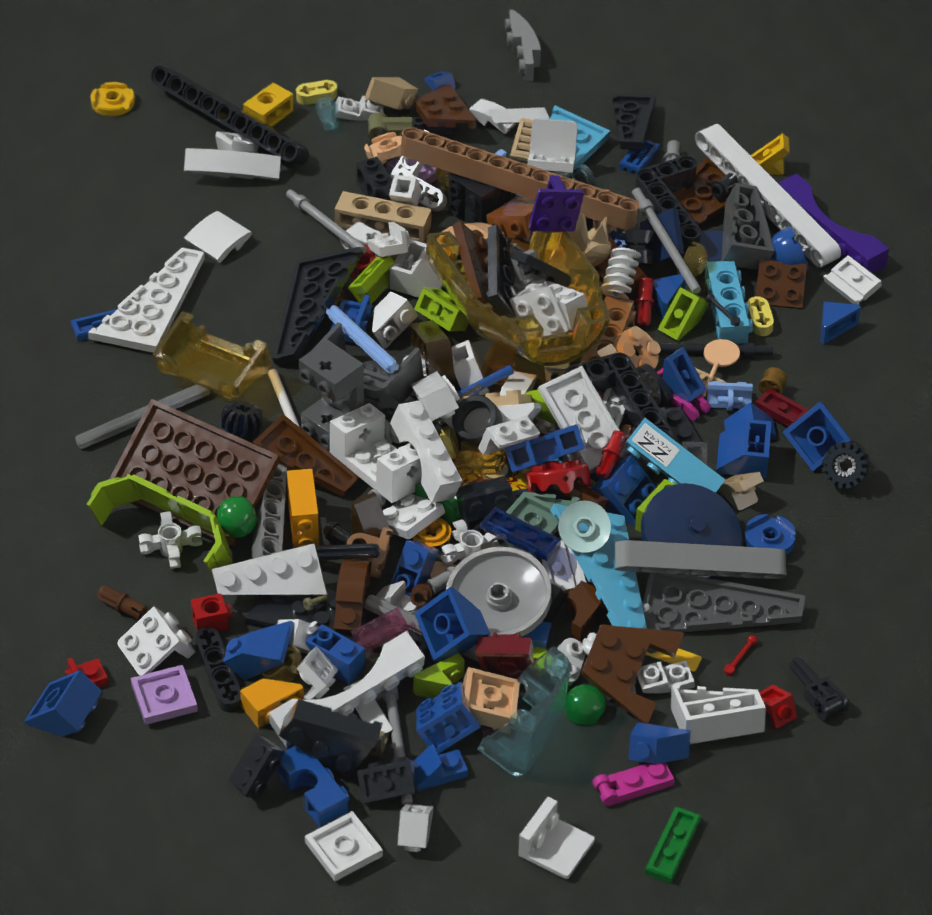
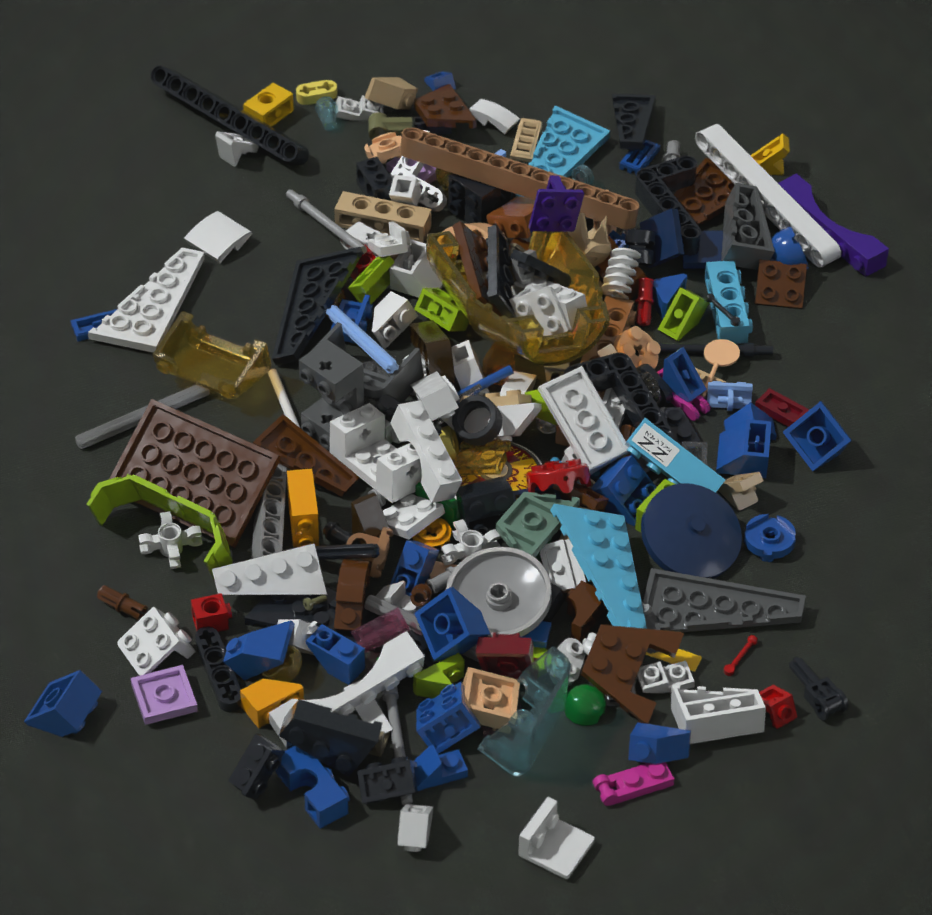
red bracket [64,658,108,687] -> none
yellow tile [90,82,135,117] -> none
white slope [184,148,281,181] -> none
green hair [217,496,257,538] -> none
black gear [221,400,263,438] -> none
white bracket [297,646,338,700] -> none
white plate [305,811,383,881] -> none
white bracket [478,416,540,455] -> none
clear blue tile [480,507,561,561] -> none
white sticker [489,108,549,123] -> none
light grey slope [505,10,541,81] -> none
blue arch [505,424,587,472] -> none
white bracket [527,118,578,175] -> none
light aqua dish [558,501,611,553] -> none
red axle [596,430,628,479] -> none
light grey beam [614,540,786,579] -> none
light grey bar [632,188,701,294] -> none
green tile [645,806,702,884] -> none
clear yellow hair [677,242,708,277] -> none
black pin [711,173,739,198] -> none
light yellow beam [747,297,774,336] -> none
pearl gold wheel [758,367,788,394] -> none
blue slope [820,302,861,345] -> none
black bush [822,441,870,488] -> none
white plate [823,255,882,305] -> none

